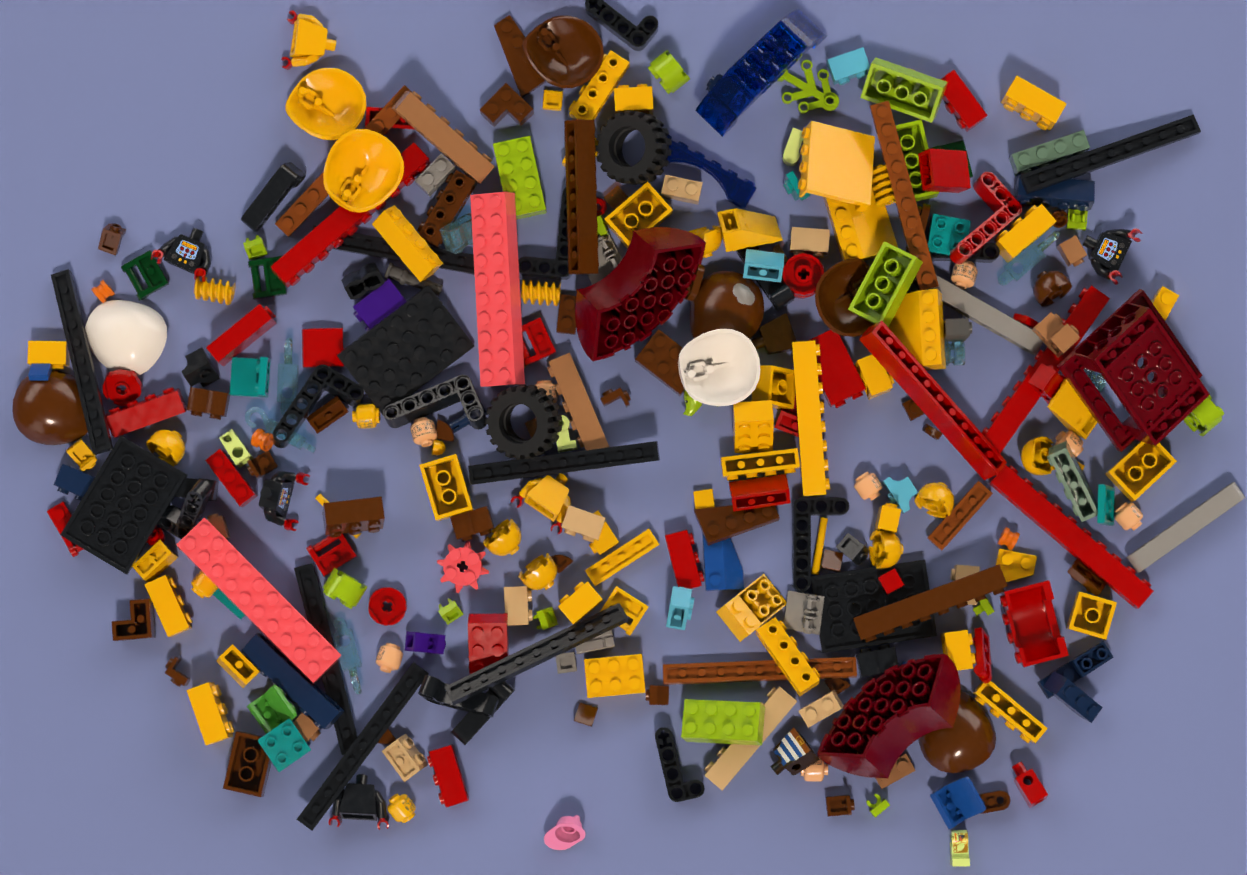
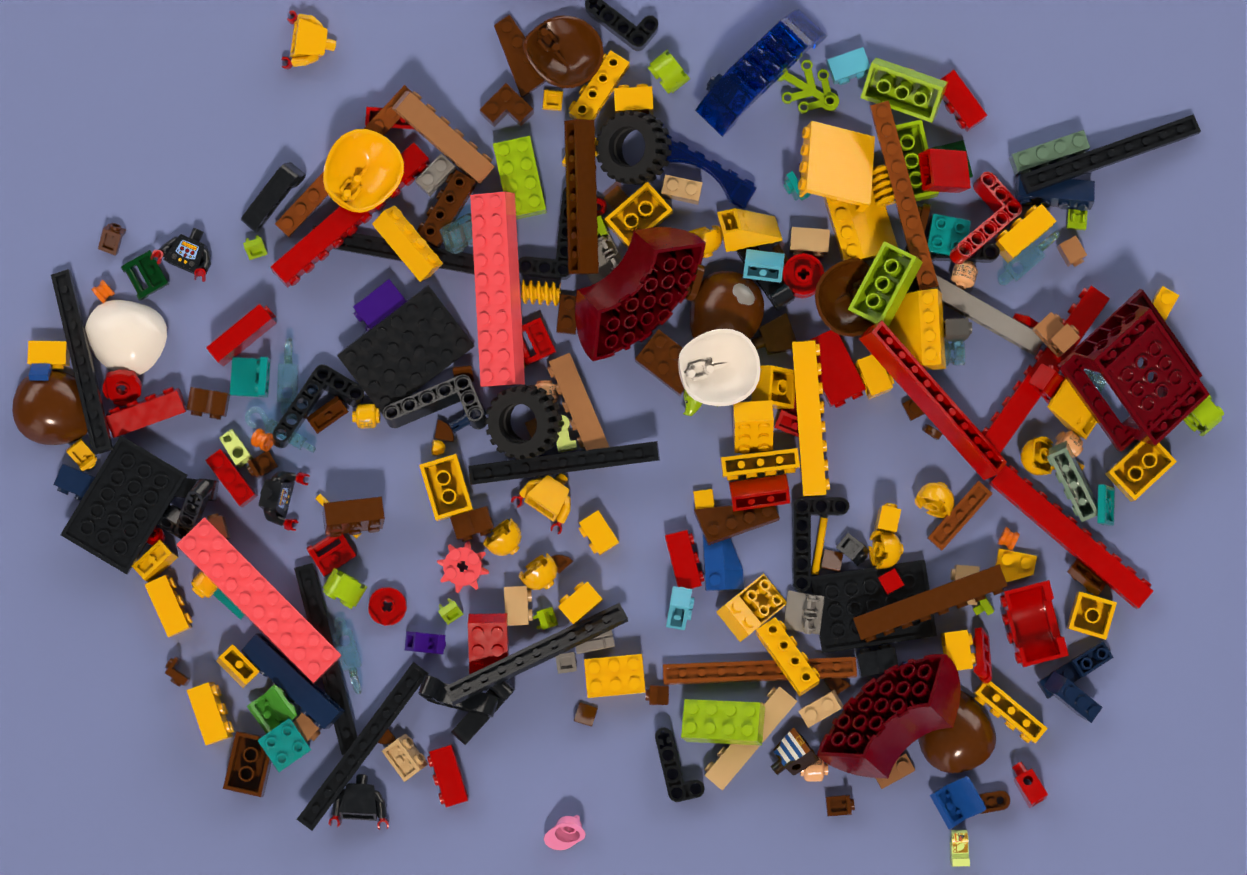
red plate [47,501,83,557] -> none
reddish brown brick [112,599,156,641] -> none
yellow cylinder [146,430,185,466] -> none
black brick [182,347,220,388] -> none
yellow piece [194,276,236,305] -> none
dark green plate [248,256,287,300] -> none
yellow piece [285,68,366,140] -> none
red slope [302,328,344,368] -> none
black brick [341,263,385,300] -> none
light nougat head [375,643,403,673] -> none
dark grey pin [384,262,443,297] -> none
yellow head [387,793,416,823] -> none
light nougat head [410,417,437,447] -> none
tan brick [561,505,606,543] -> none
yellow plate [585,529,660,587] -> none
reddish brown bracket [600,387,631,408] -> none
yellow plate [600,586,649,636] -> none
yellowish green leg [782,128,804,166] -> none
light nougat head [854,471,883,501] -> none
lime tile [866,793,890,817] -> none
medium azure brick [882,477,918,514] -> none
yellow brick [1001,75,1067,131] -> none
reddish brown cylinder [1033,271,1072,307] -> none
reddish brown plate [1052,210,1068,228] -> none
torso [1083,228,1143,285] -> none
light nougat head [1114,502,1143,531] -> none
light grey beam [1127,482,1246,573] -> none
none -> reddish brown slope [453,365,474,382]

